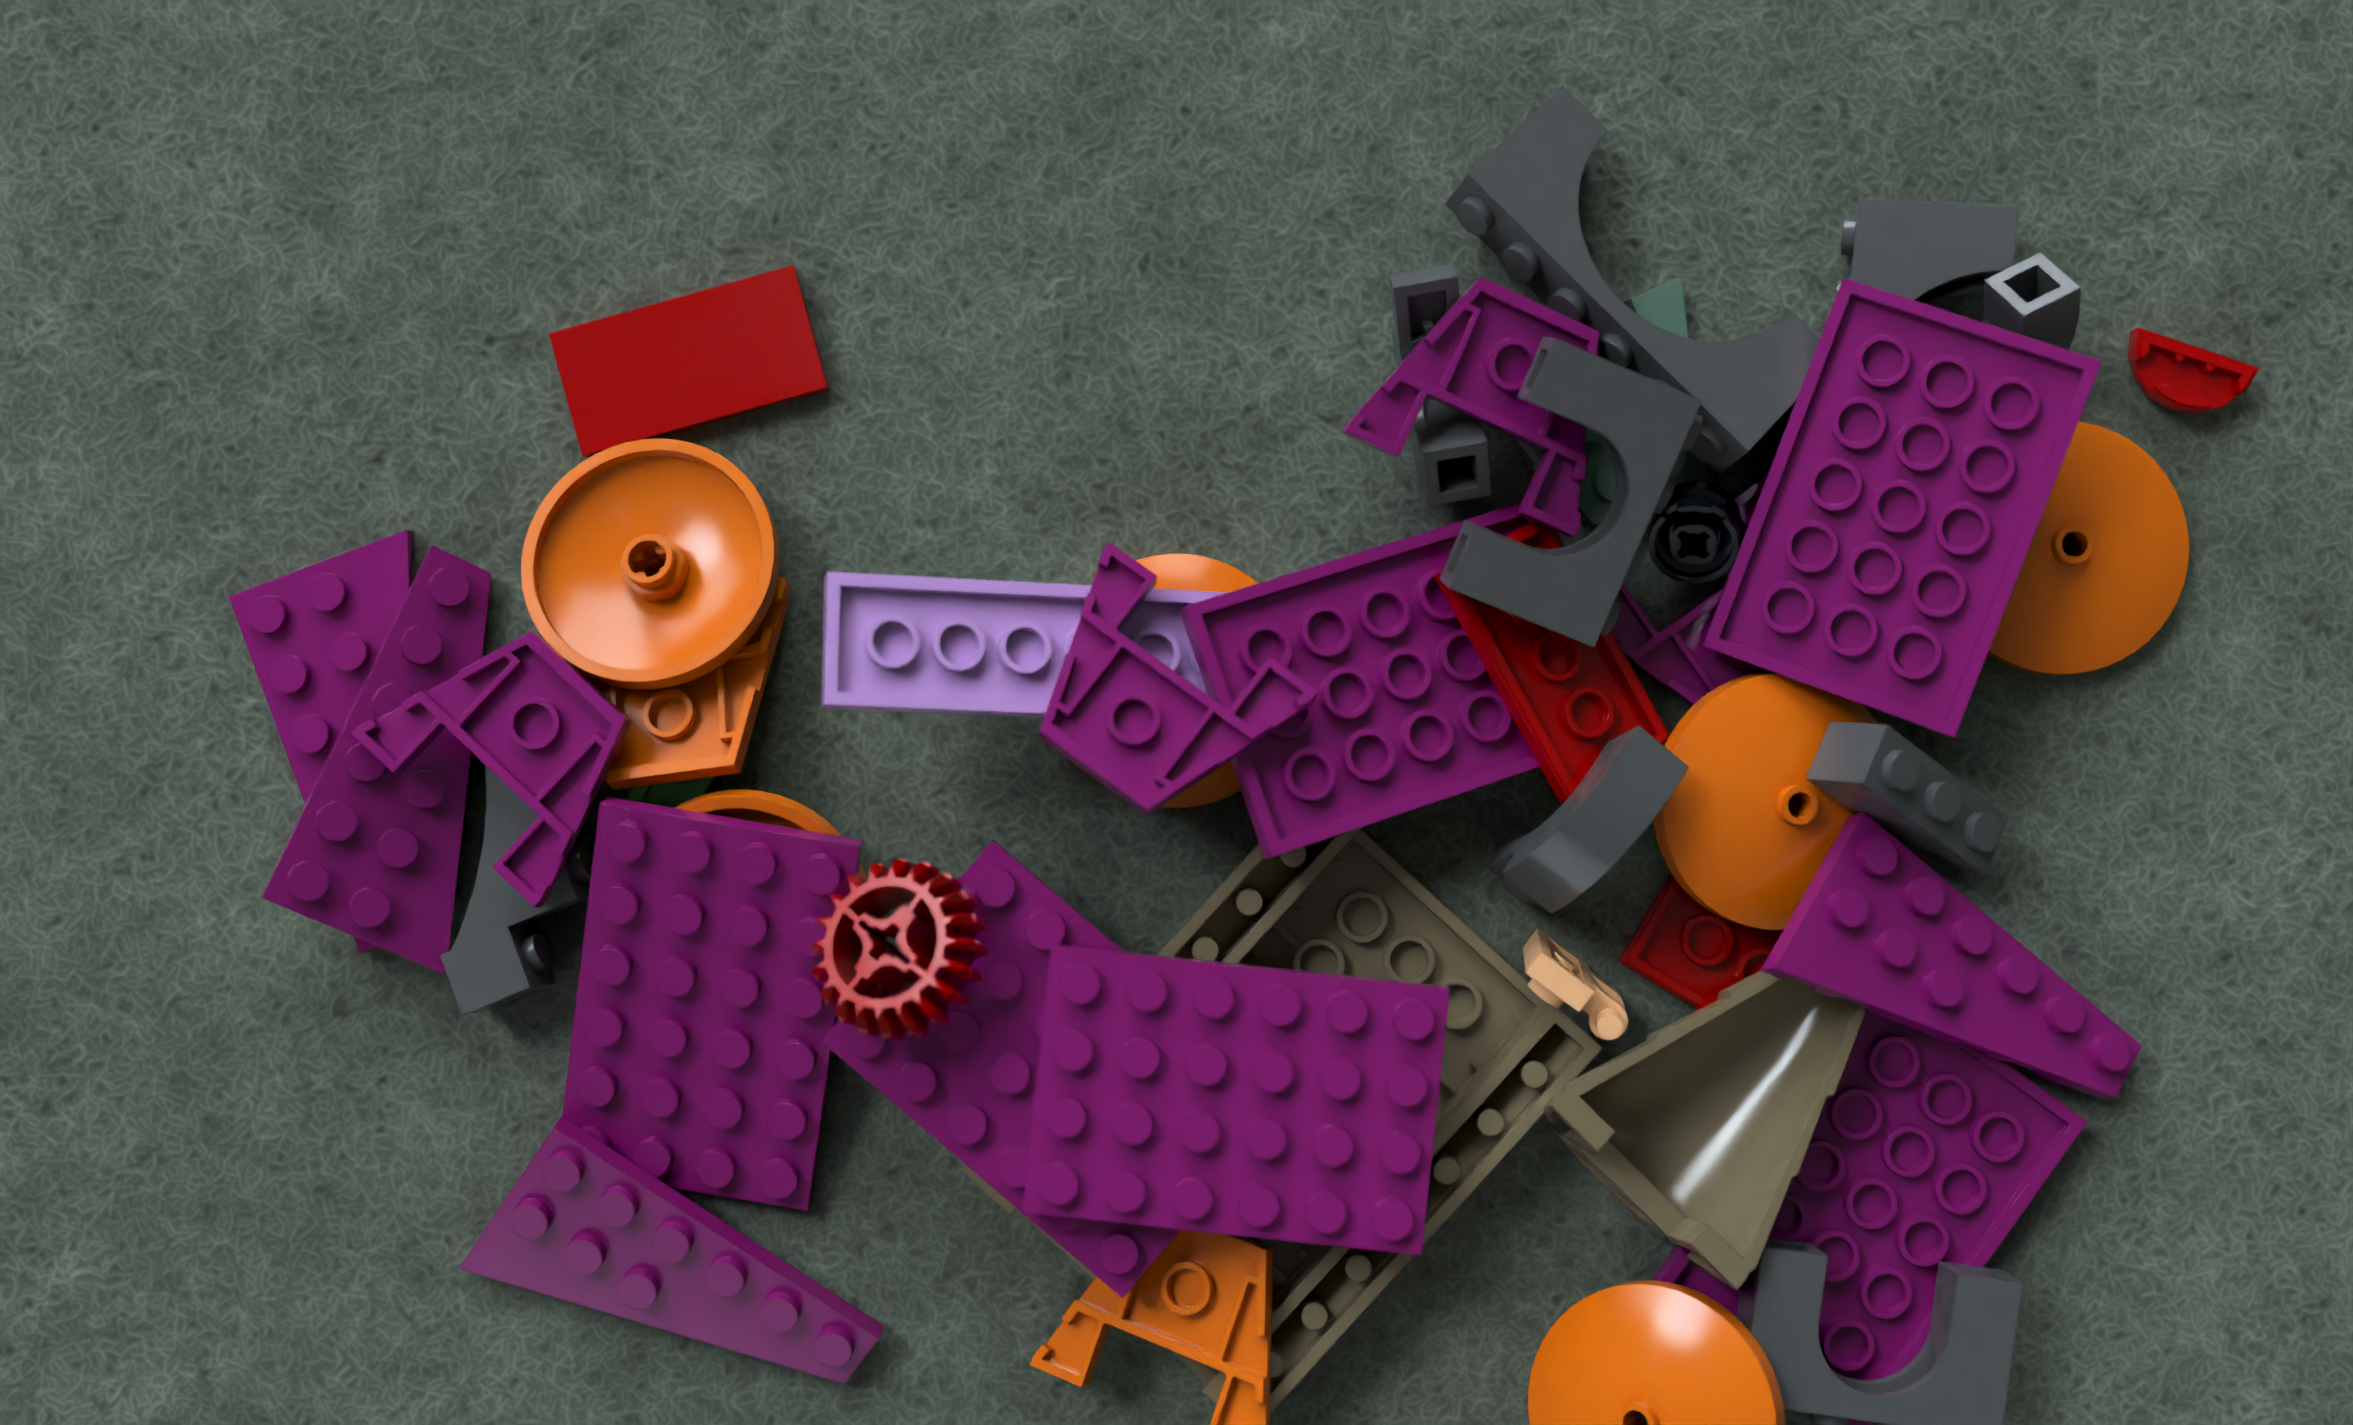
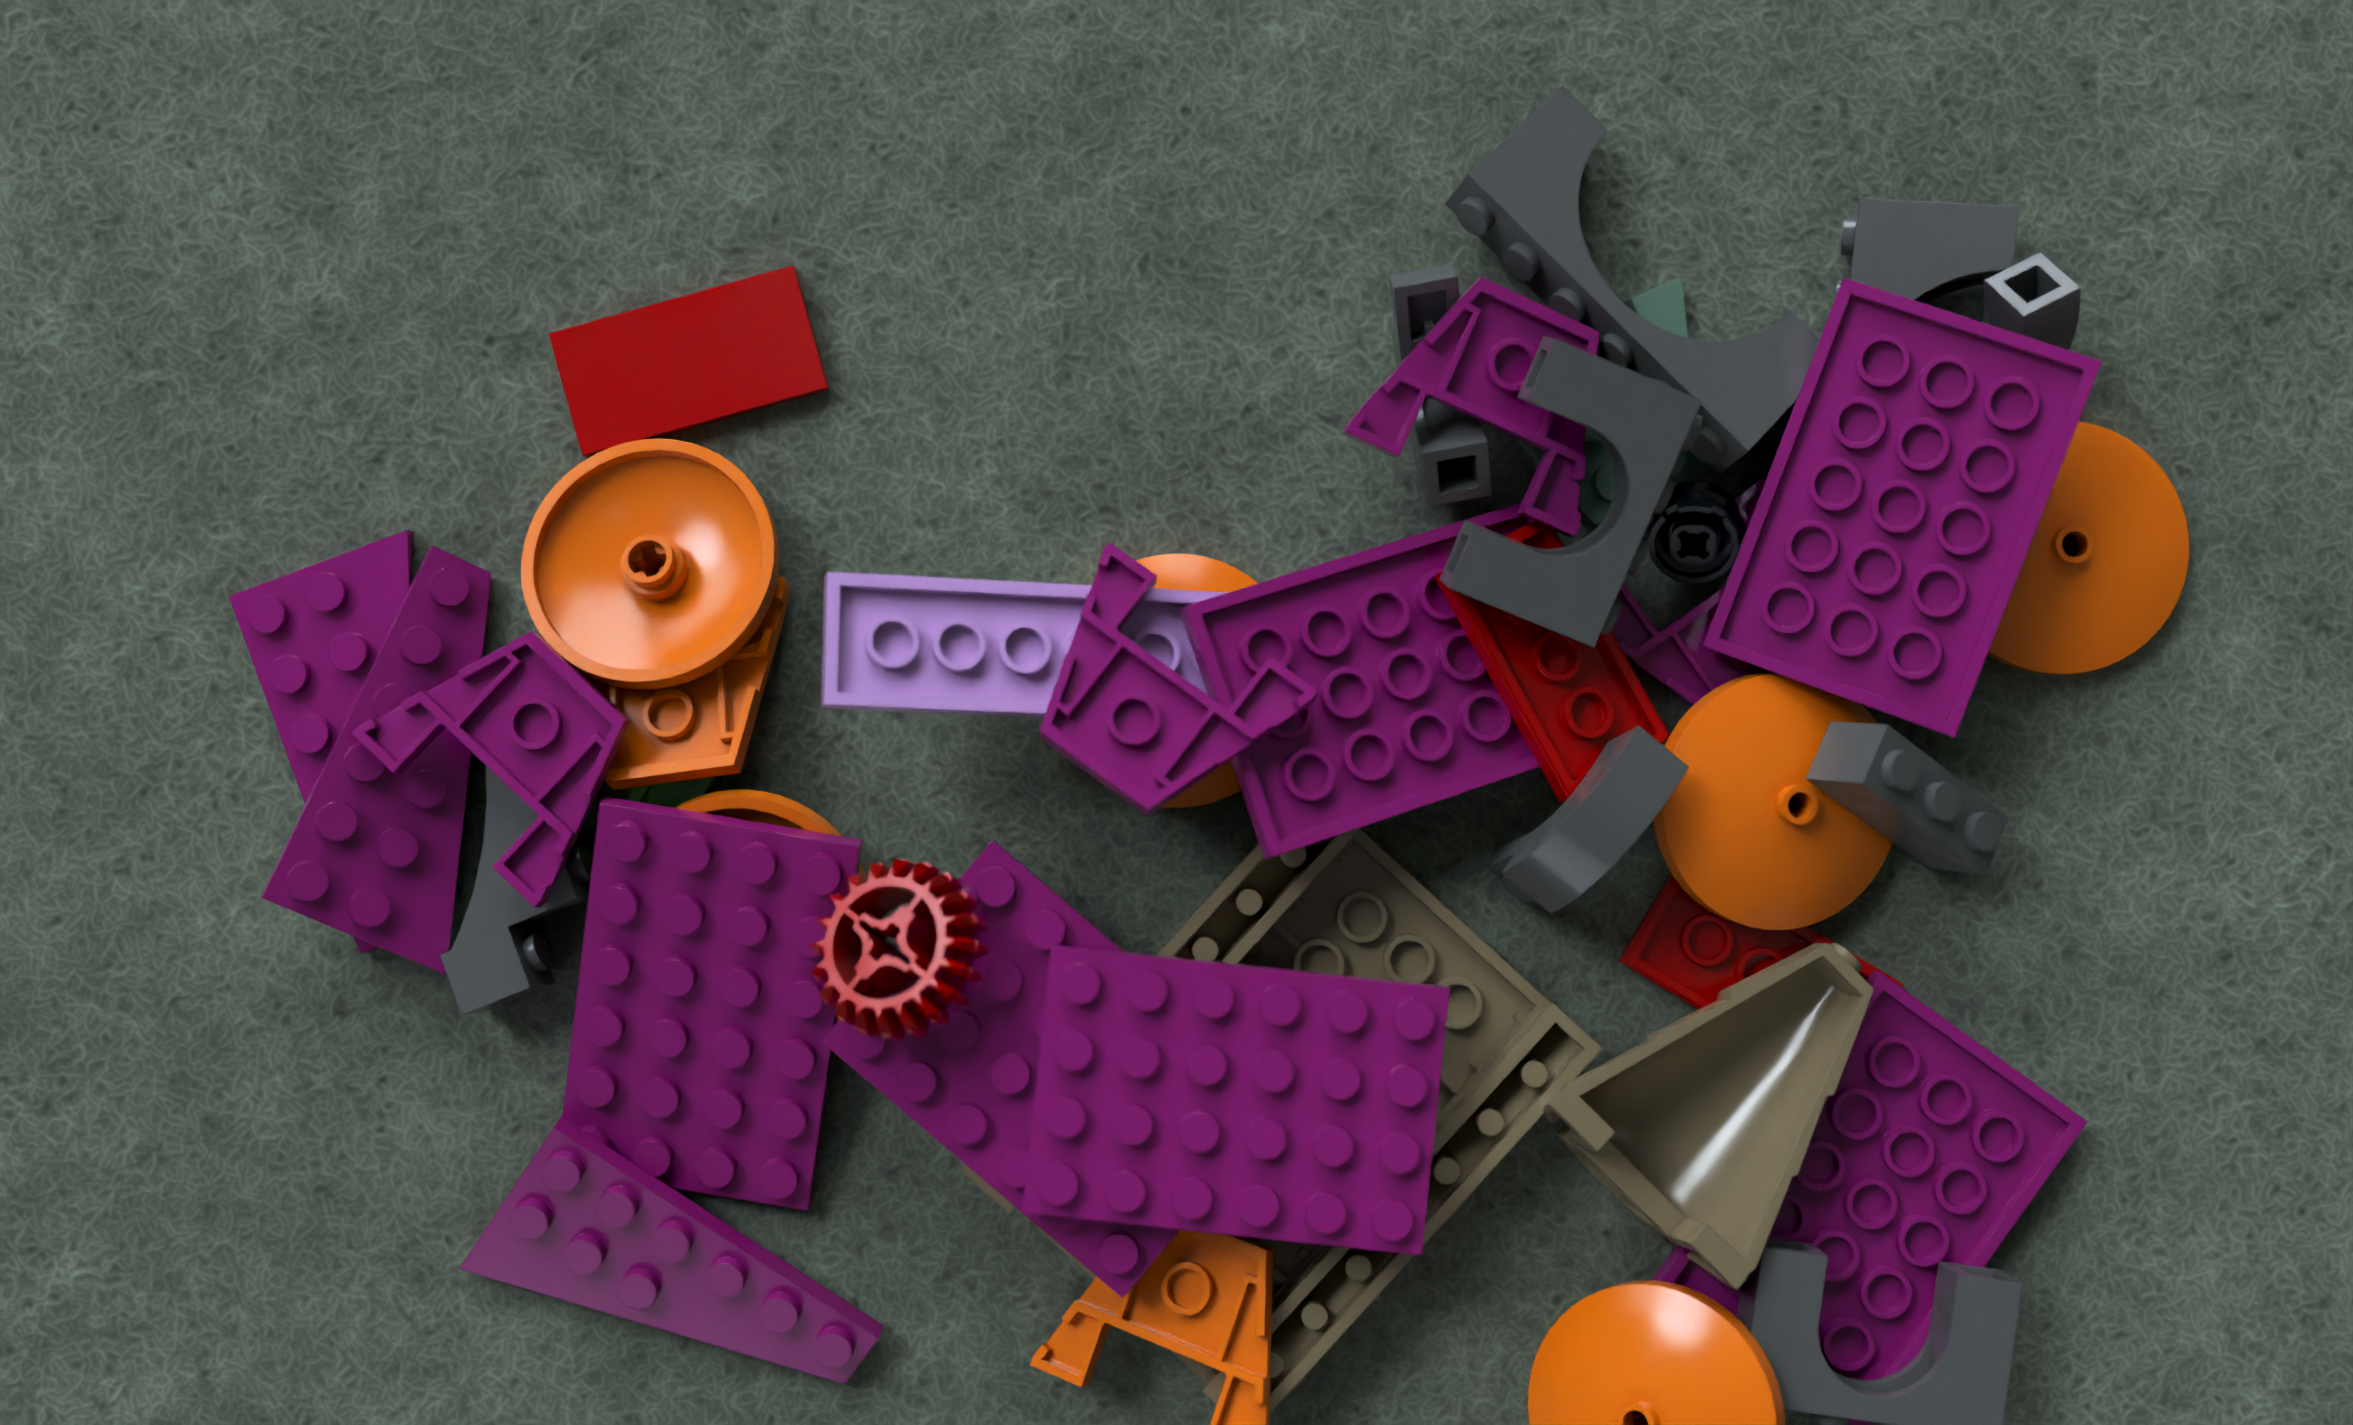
light nougat plate [1523,928,1628,1040] -> none
magenta wing [1760,812,2142,1099] -> none
red plate [2128,327,2259,414] -> none

